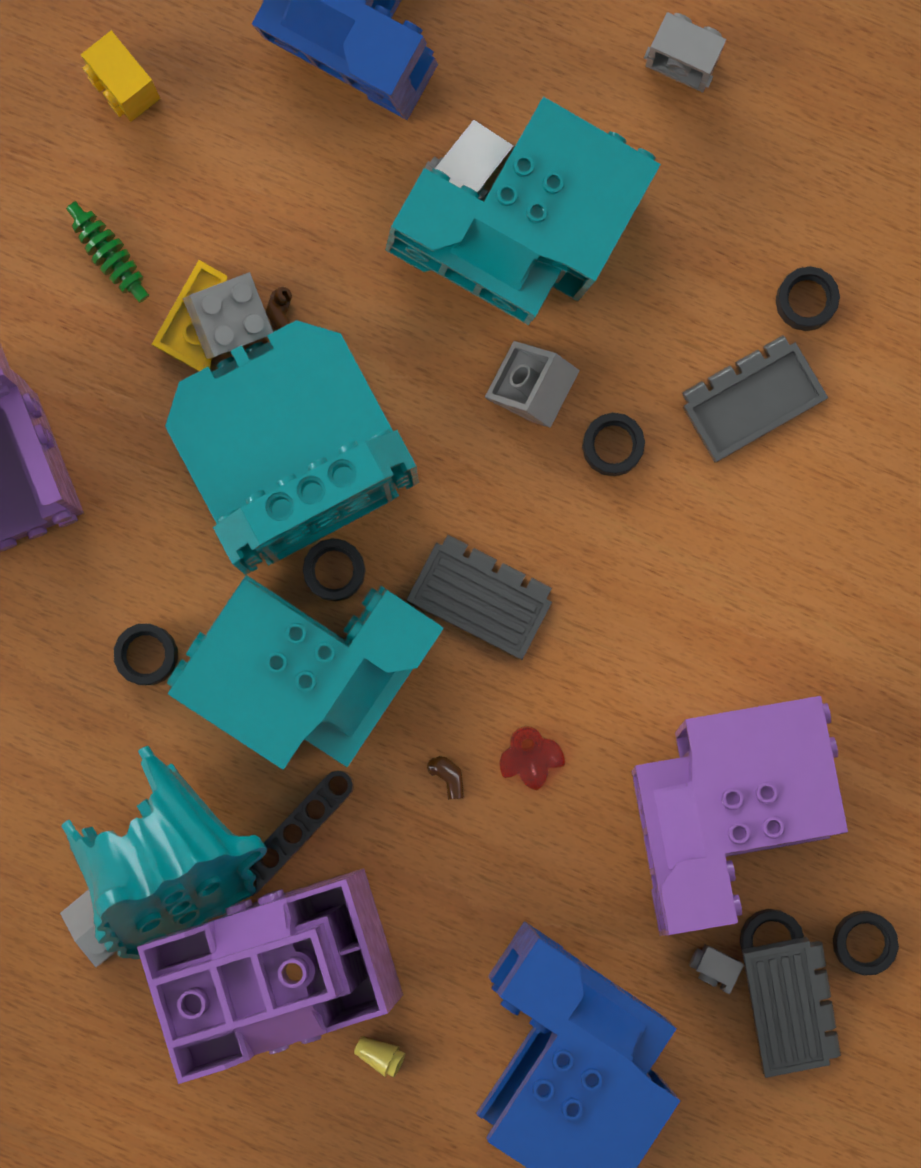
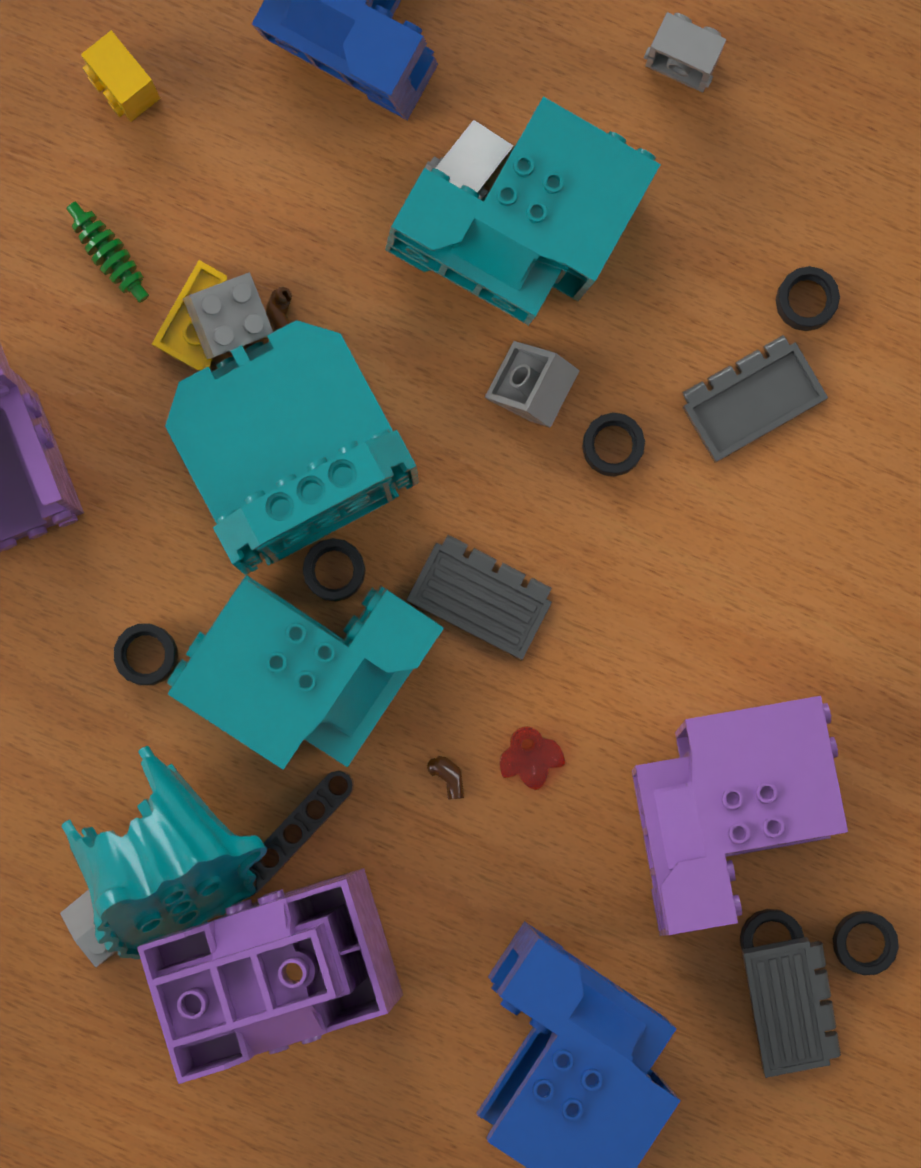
light yellow cone [354,1036,406,1077] -> none
light grey brick [689,944,744,994] -> none

